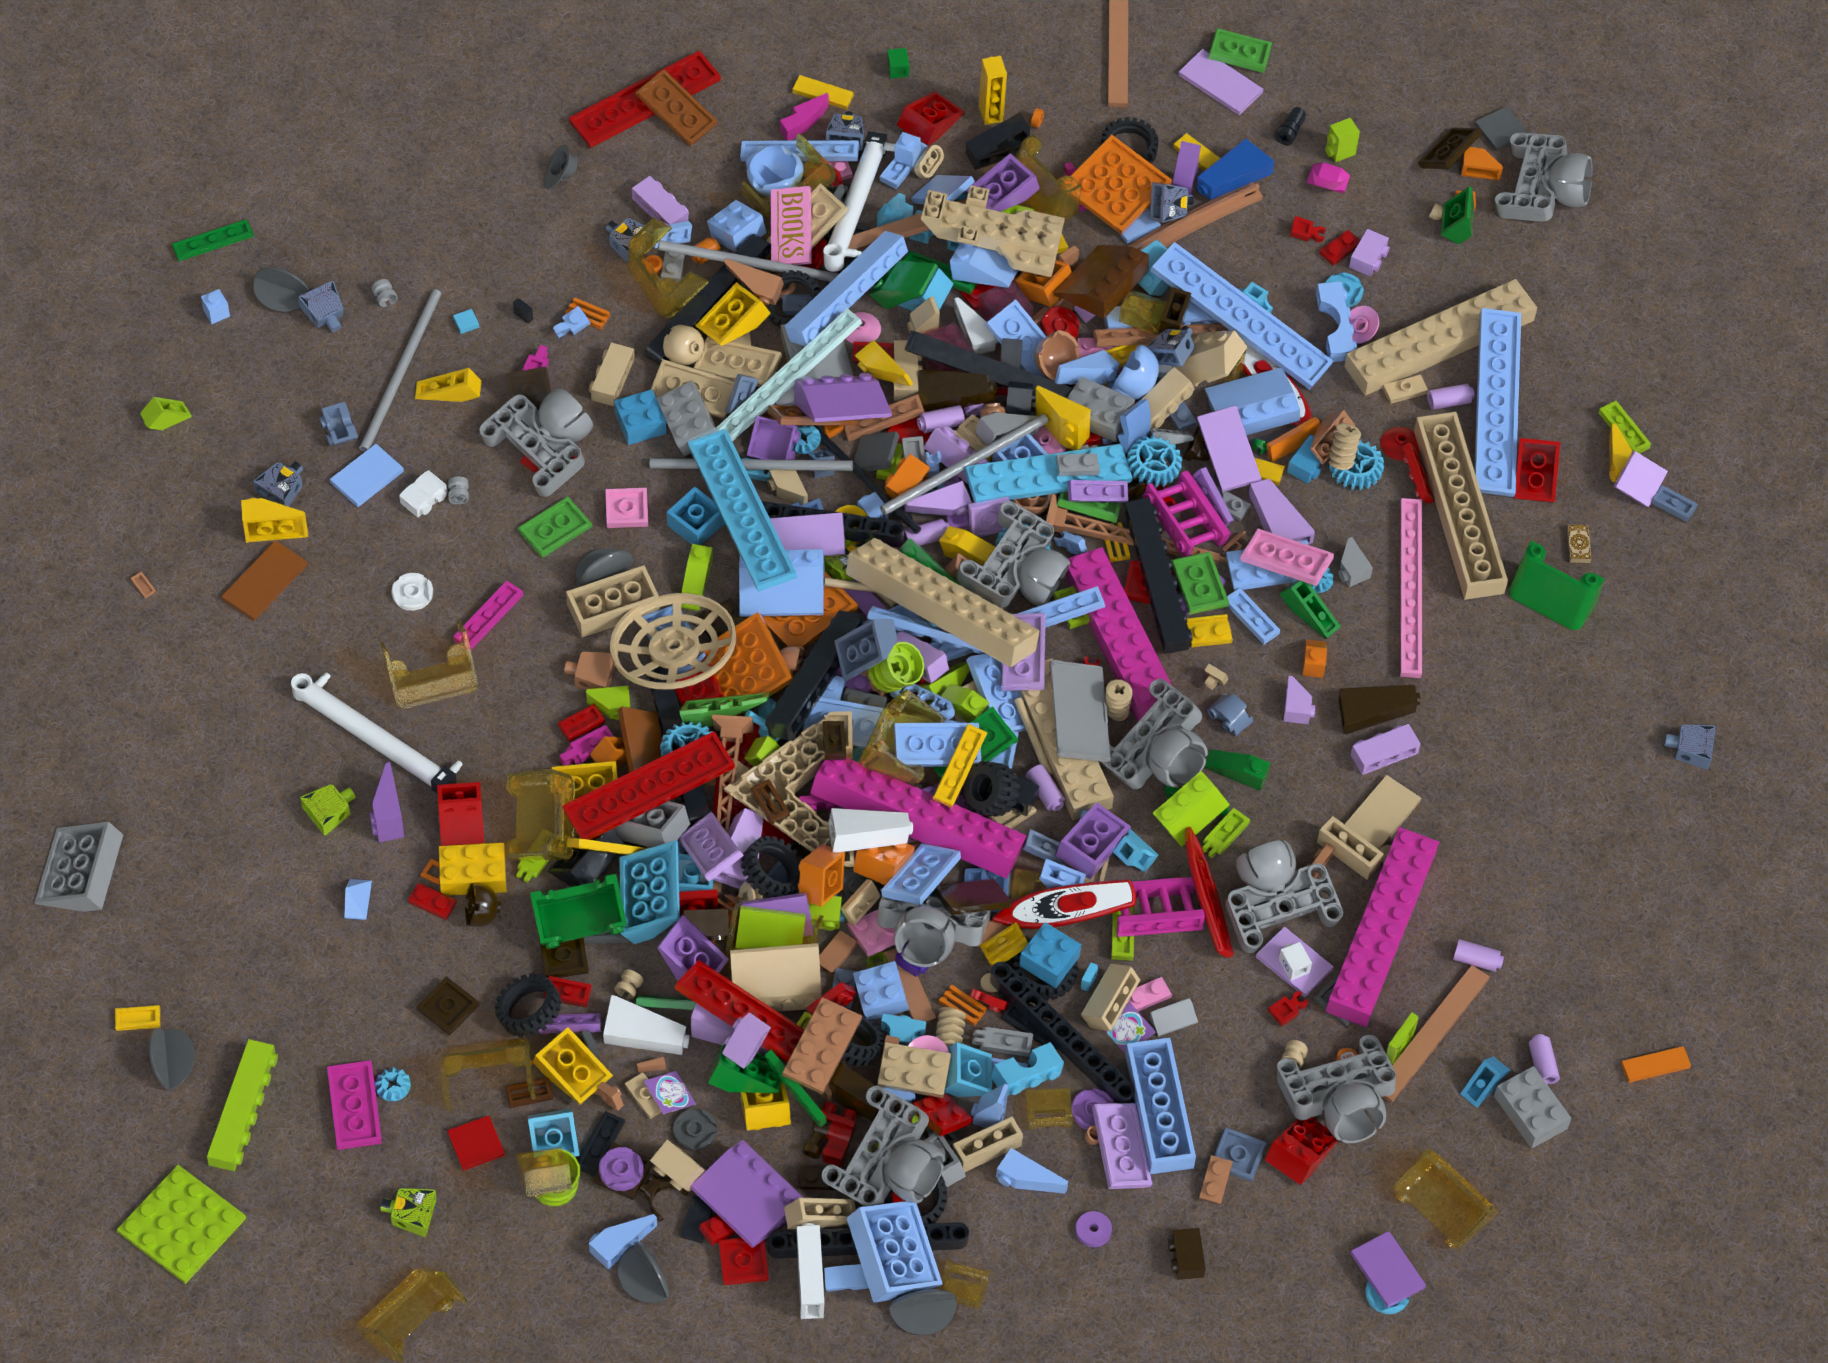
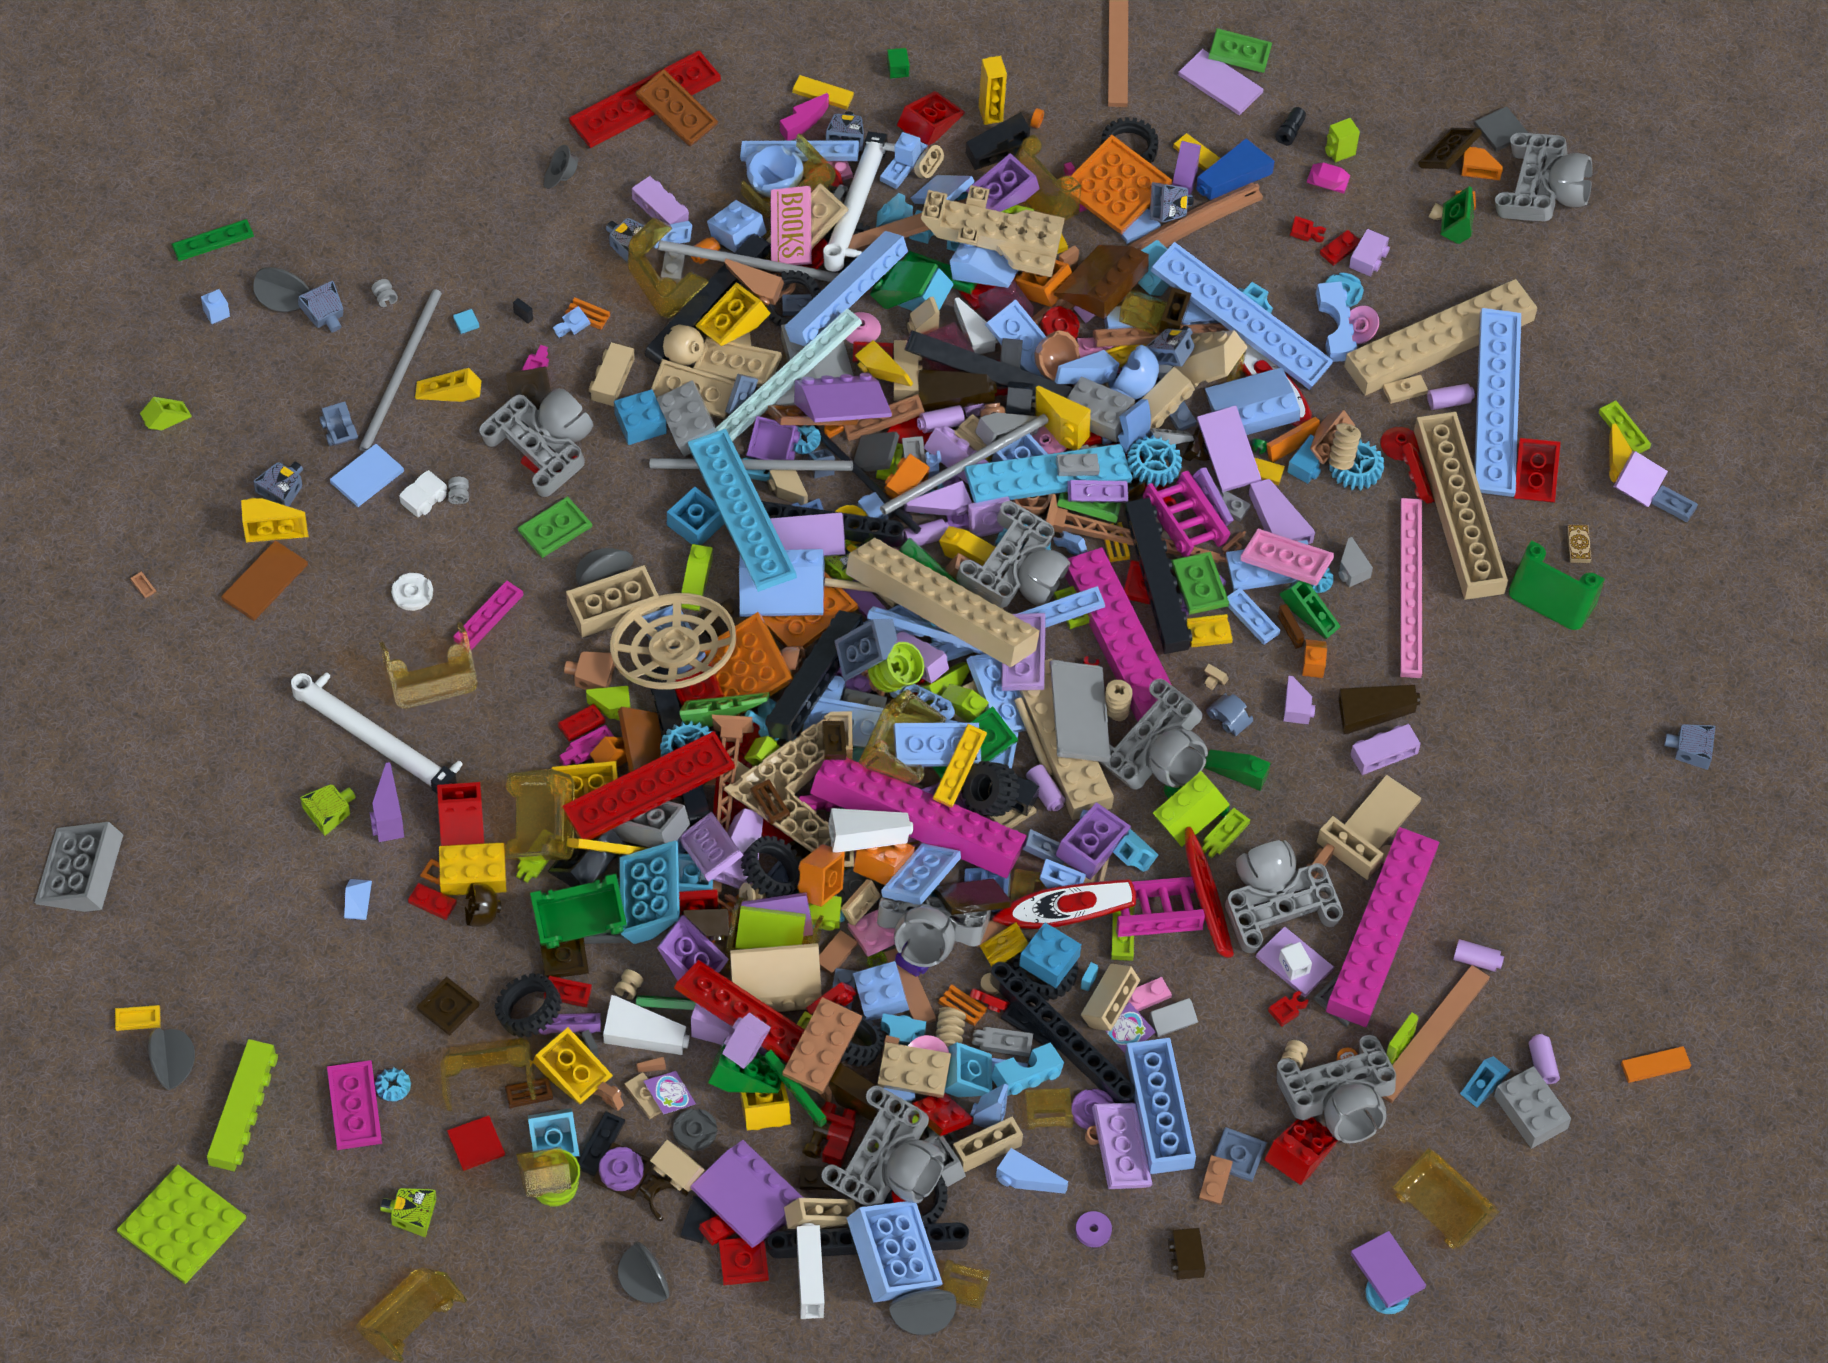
light blue slope [589,1214,657,1269] -> none
bright pink plate [605,488,648,528] -> none
orange tile [643,255,663,274] -> none
light blue slope [824,1264,869,1292] -> none
none -> reddish brown tile [1277,604,1305,649]

